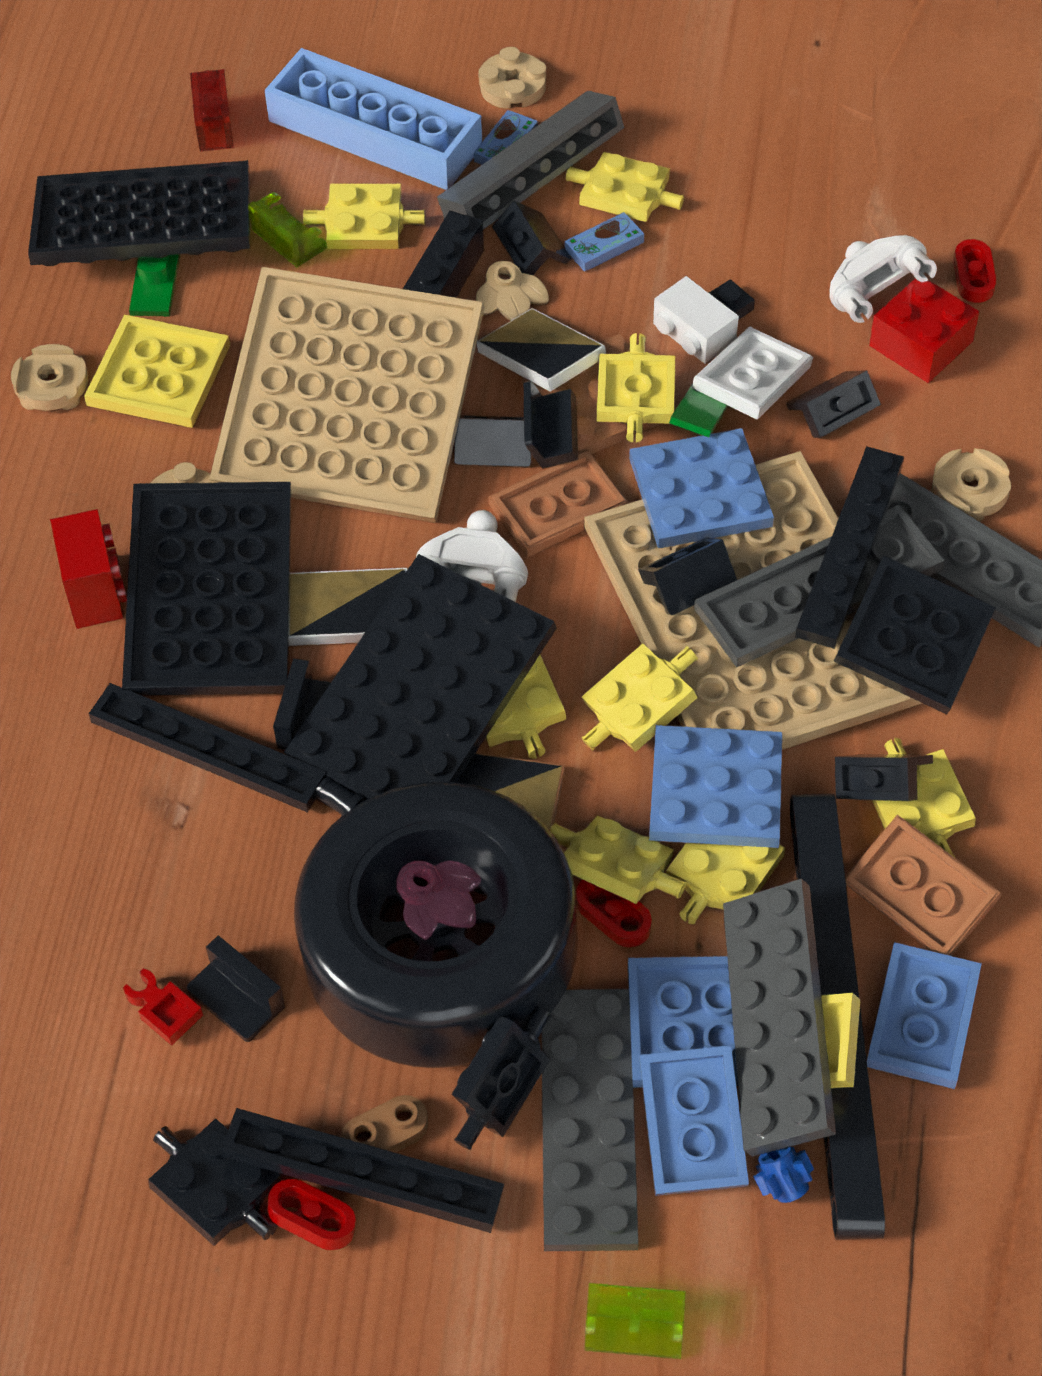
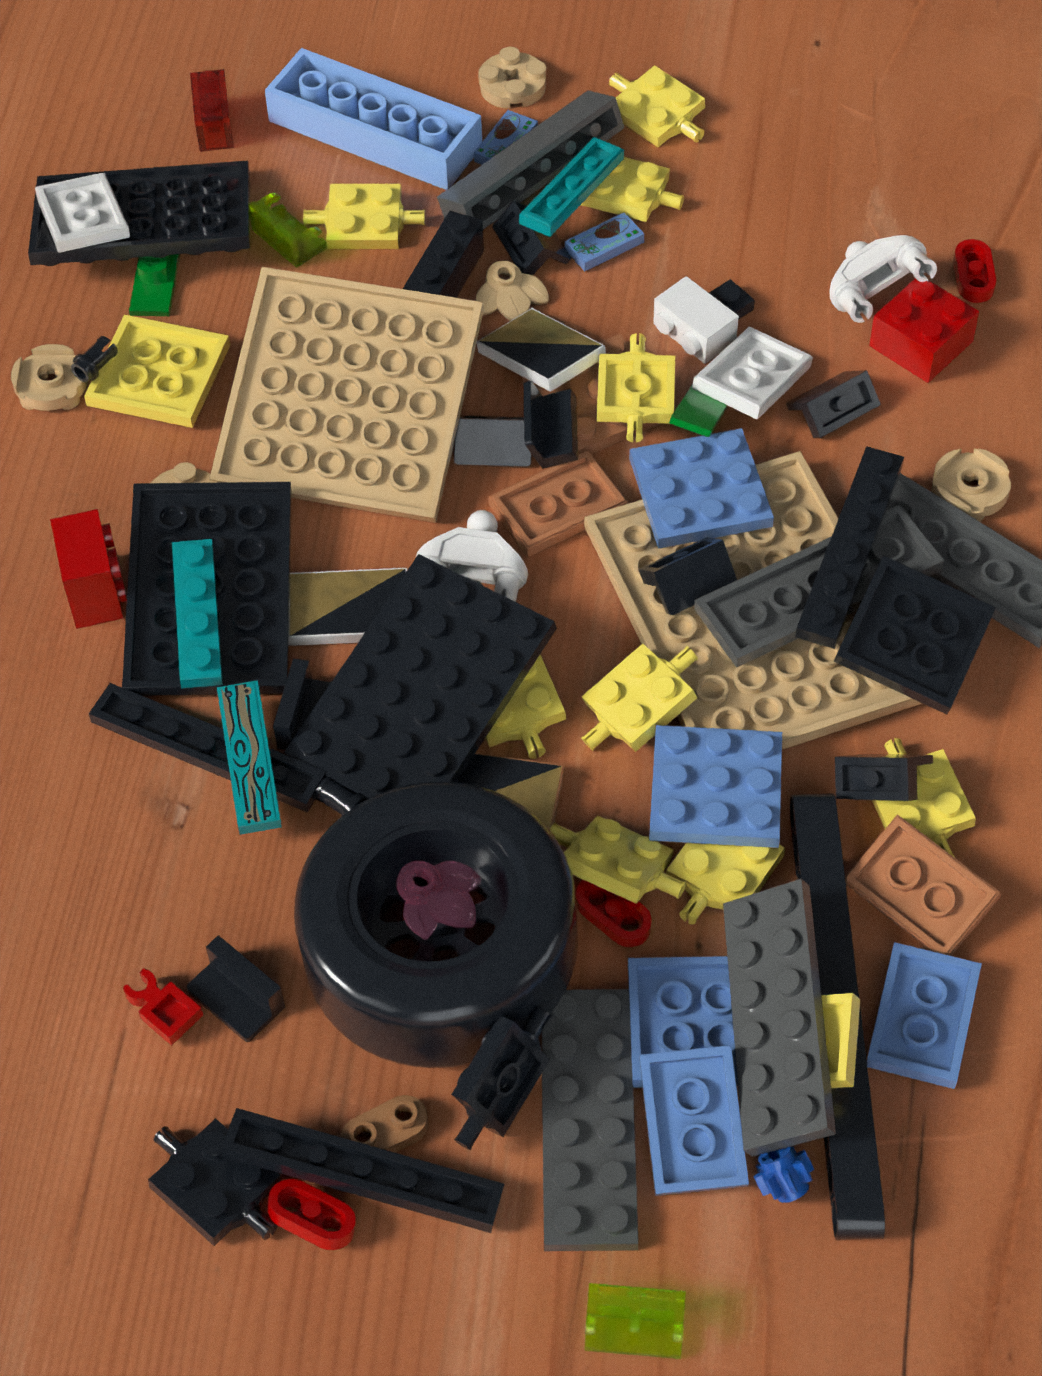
none -> white tile [35,173,130,253]
none -> black pin [71,336,118,382]
none -> teal plate [172,539,223,689]
none -> teal tile [217,680,282,835]
none -> teal tile [519,137,624,237]
none -> light yellow plate [609,65,705,147]

